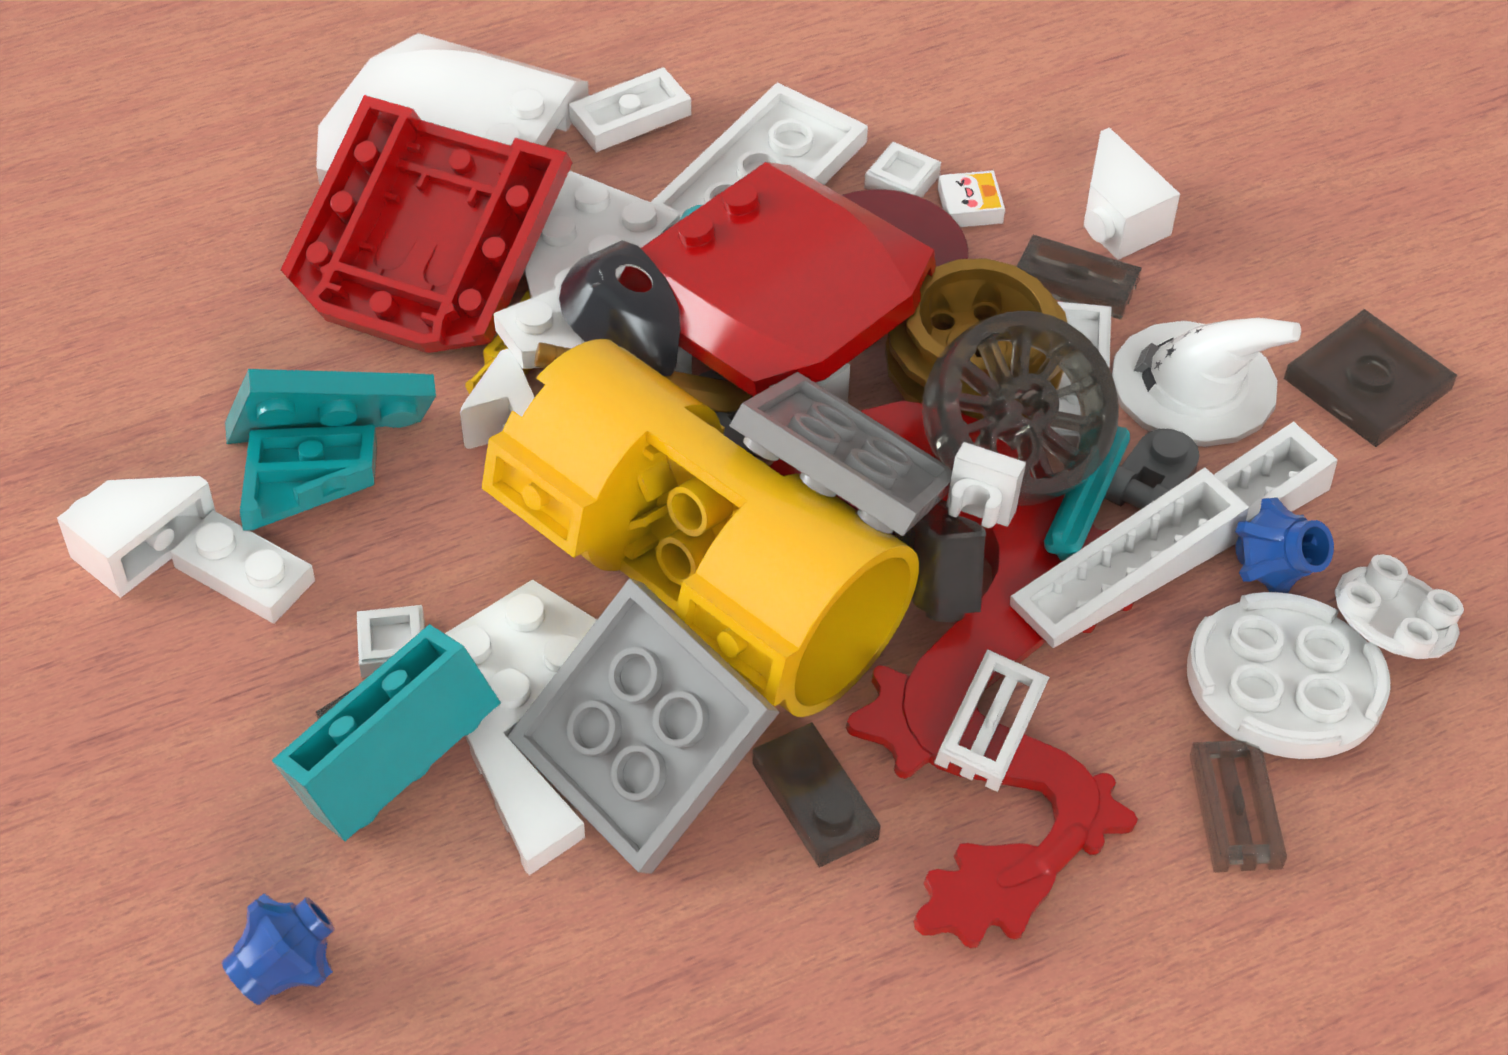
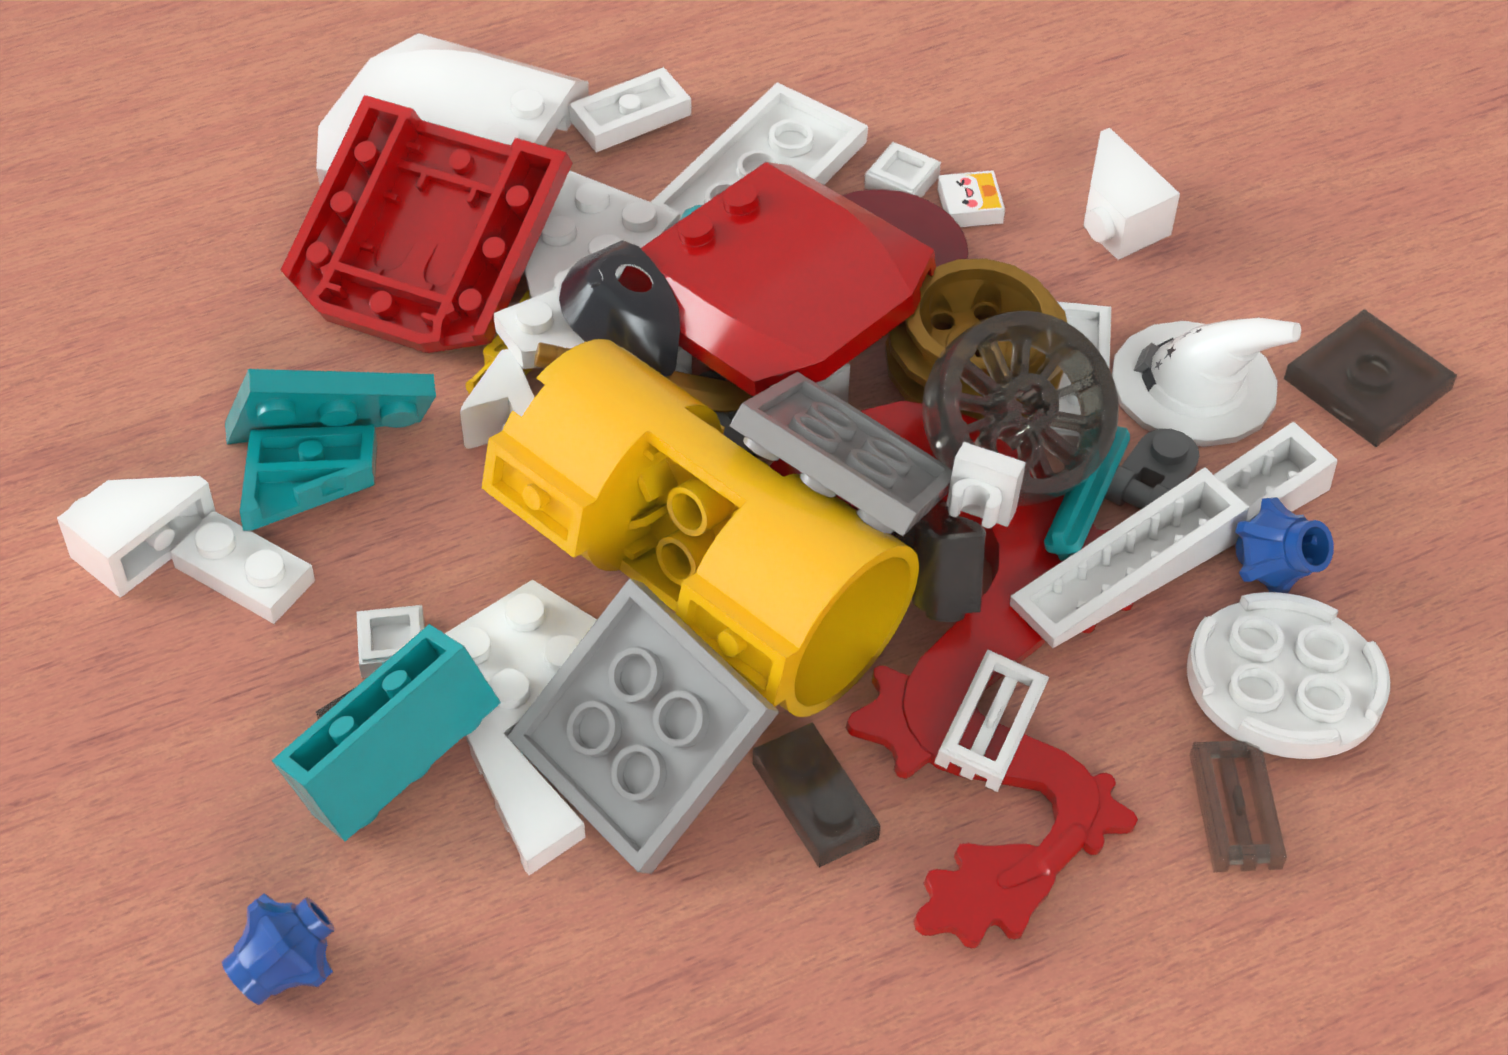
clear smoke tile [1017,235,1142,320] -> none
white dish [1335,554,1464,659] -> none

